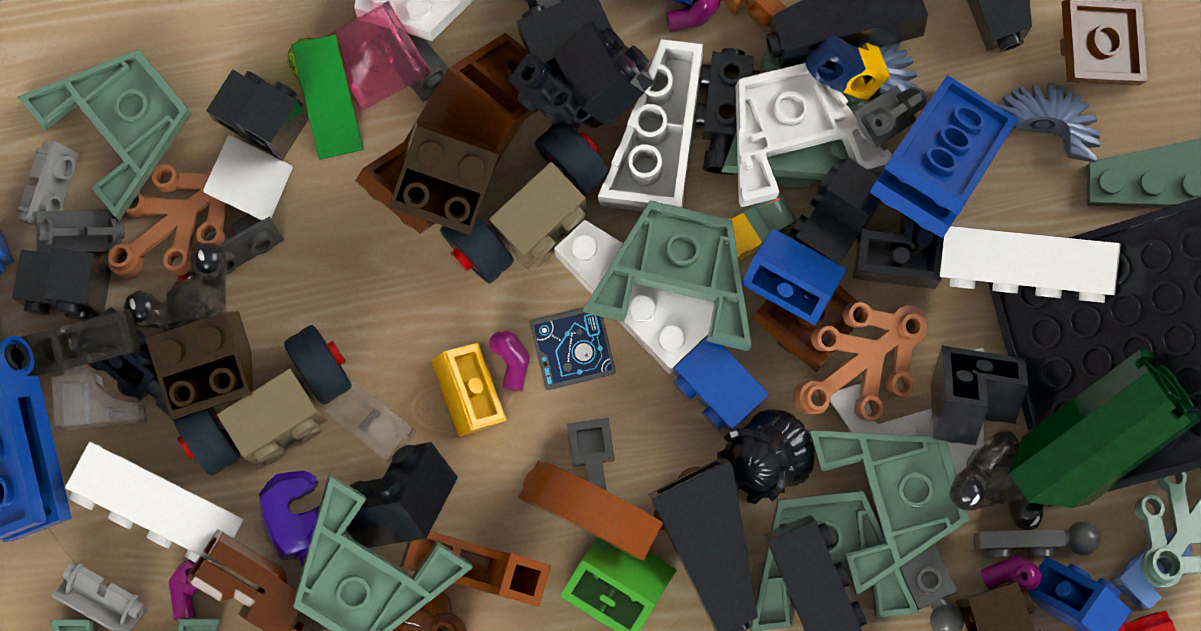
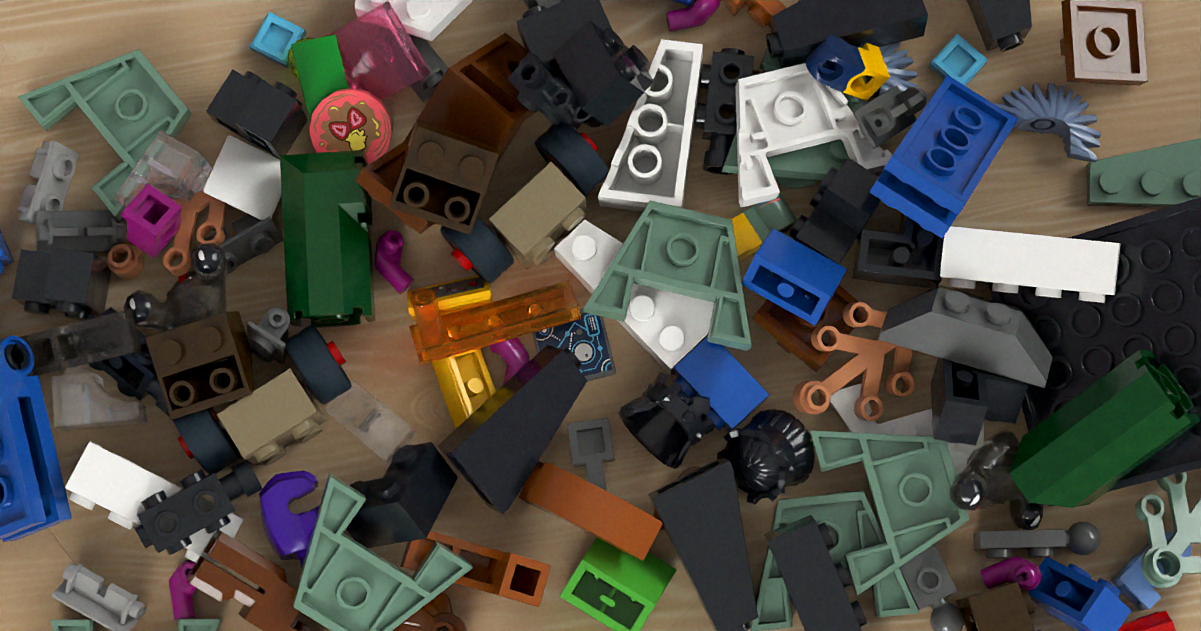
none -> clear arch [113,131,212,210]
none -> magenta brick [121,183,182,258]
none -> black brick [133,460,263,555]
none -> dark grey hinge [247,308,290,364]
none -> medium azure tile [250,12,306,69]
none -> dark green brick [280,150,376,328]
none -> tile [309,88,392,168]
none -> magenta arm [374,230,414,294]
none -> yellow slope [407,275,493,321]
none -> clear orange piece [409,280,581,365]
none -> black slope [438,345,587,514]
none -> black hair [618,372,715,469]
none -> dark grey wedge [878,285,1052,388]
none -> medium azure tile [928,34,988,86]

